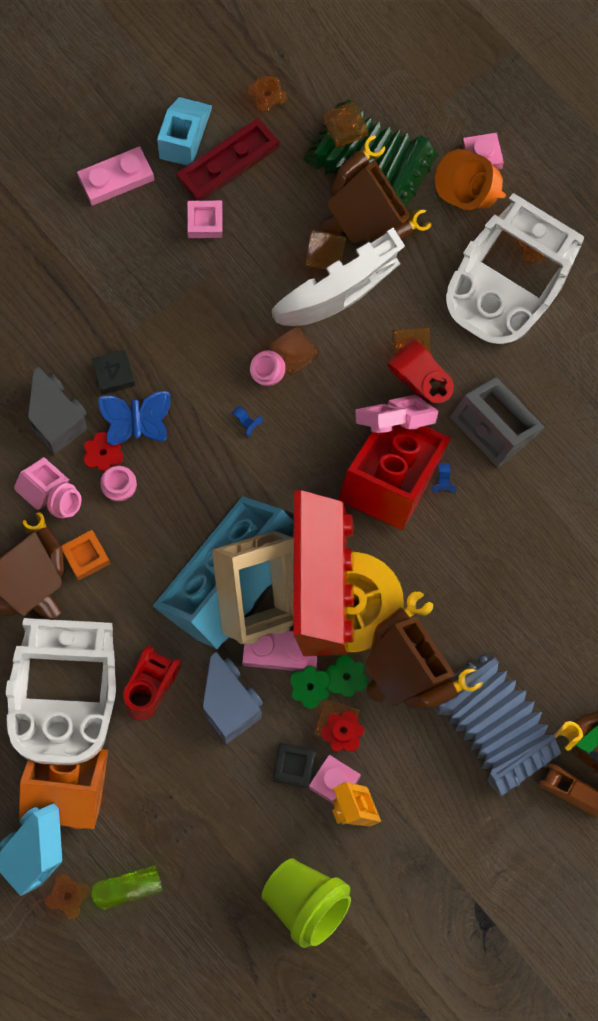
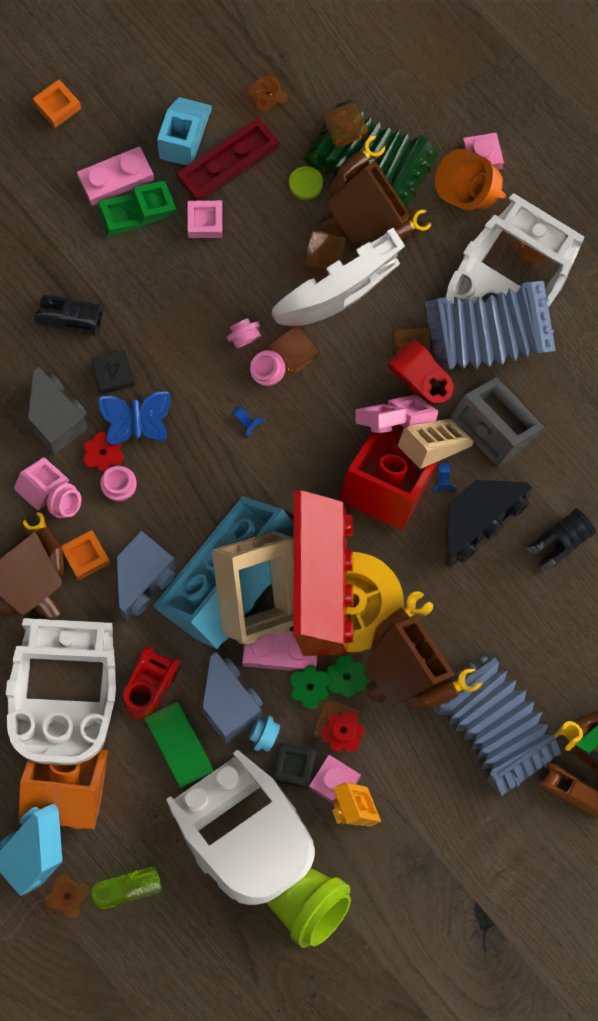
none -> orange plate [32,79,81,128]
none -> black hinge [34,295,103,336]
none -> green slope [96,180,176,237]
none -> sand blue slope [117,531,176,621]
none -> green slope [144,701,213,788]
none -> white slope [166,750,315,905]
none -> bright pink plate [227,318,261,349]
none -> medium azure plate [249,715,280,752]
none -> lime piece [289,166,323,200]
none -> tan slope [398,419,474,469]
none -> sand blue piece [425,281,556,371]
none -> black slope [445,480,532,567]
none -> black hinge [526,508,596,574]

